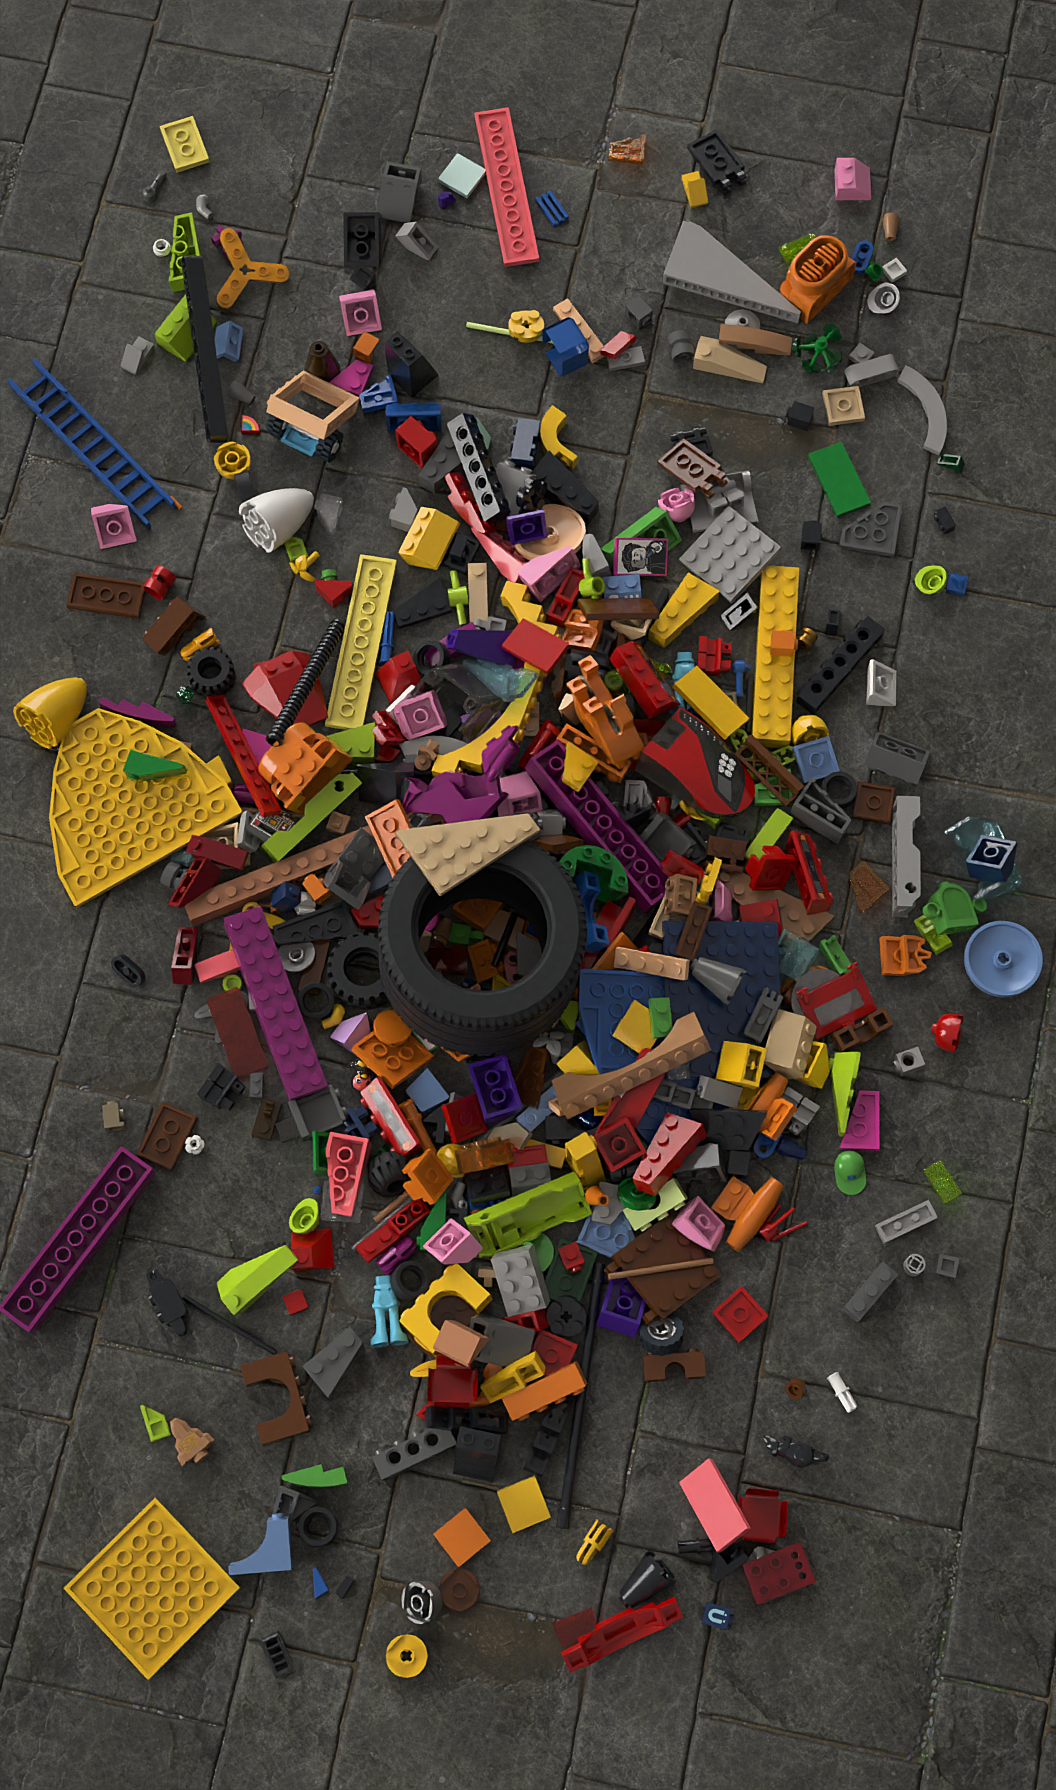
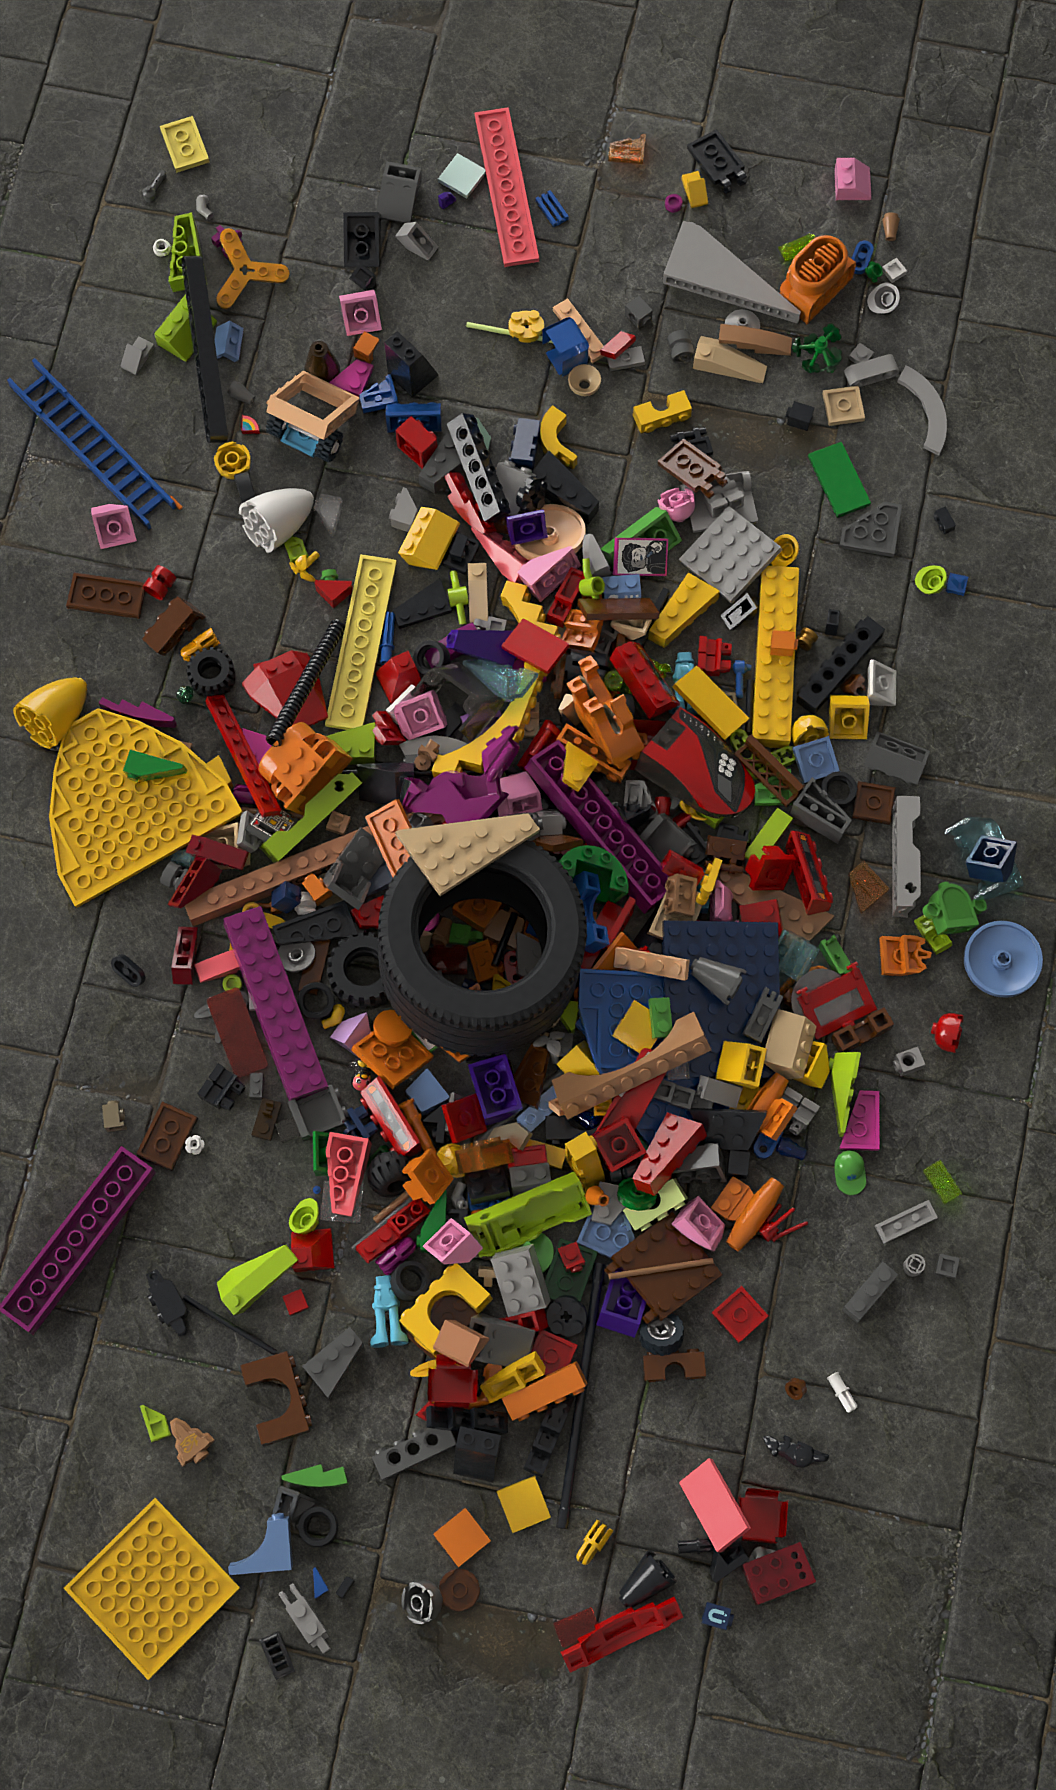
red tile [376,745,401,763] -> none
yellow plate [386,1634,428,1678] -> none
reddish brown tile [674,901,712,963] -> none
black brick [800,520,822,551] -> none
dark green piece [937,454,965,473] -> none
none -> light grey hinge [279,1583,331,1654]
none -> tan piece [568,364,601,396]
none -> yellow arch [633,390,692,434]
none -> magenta tile [665,194,683,213]
none -> yellow piece [770,534,800,567]
none -> yellow slope [829,695,870,739]
none -> reddish brown tile [840,674,866,696]

